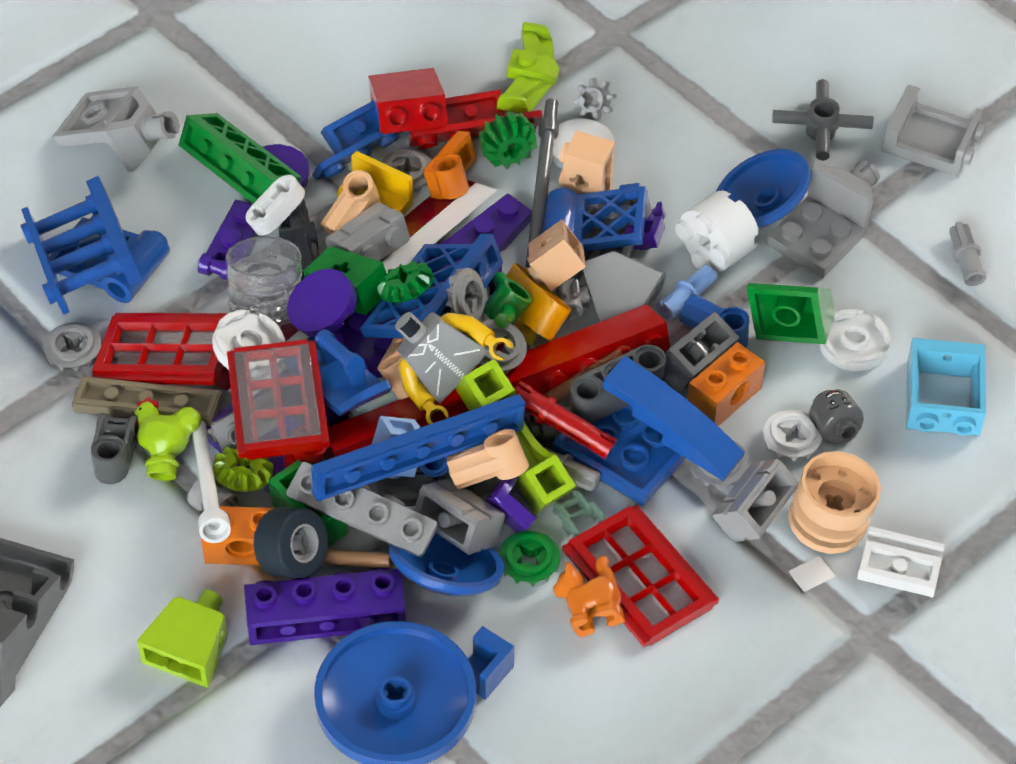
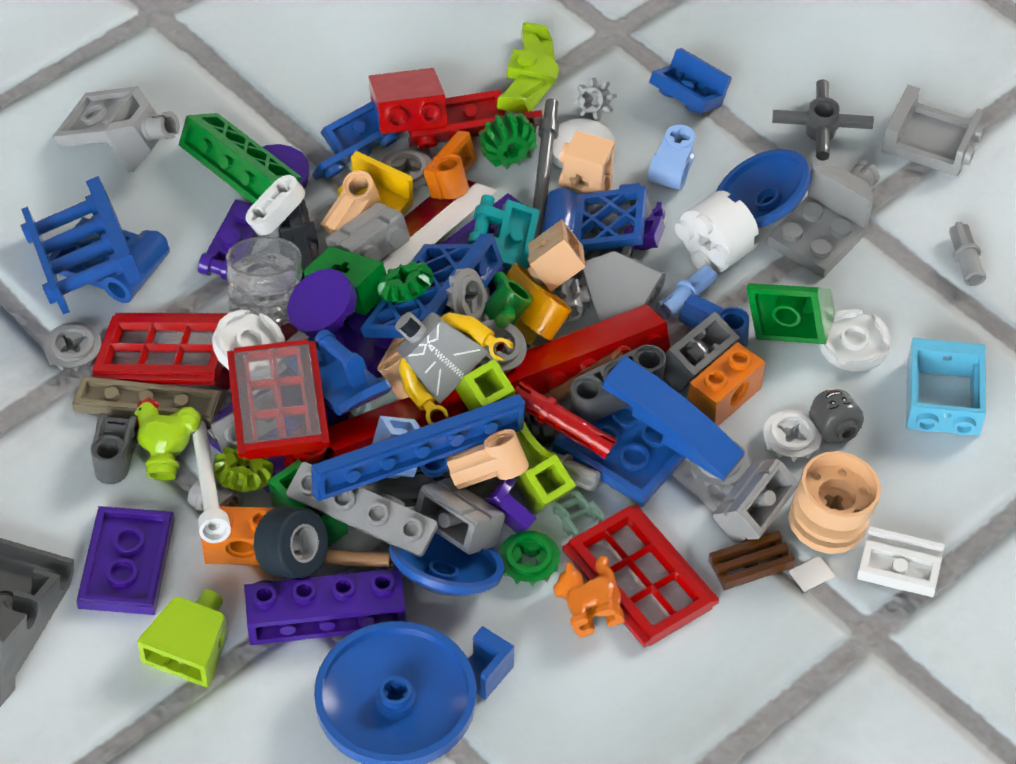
none -> dark purple tile [76,506,175,615]
none -> teal plate [467,195,540,271]
none -> light blue piece [648,124,695,190]
none -> blue bracket [649,48,732,114]
none -> reddish brown tile [708,531,795,590]

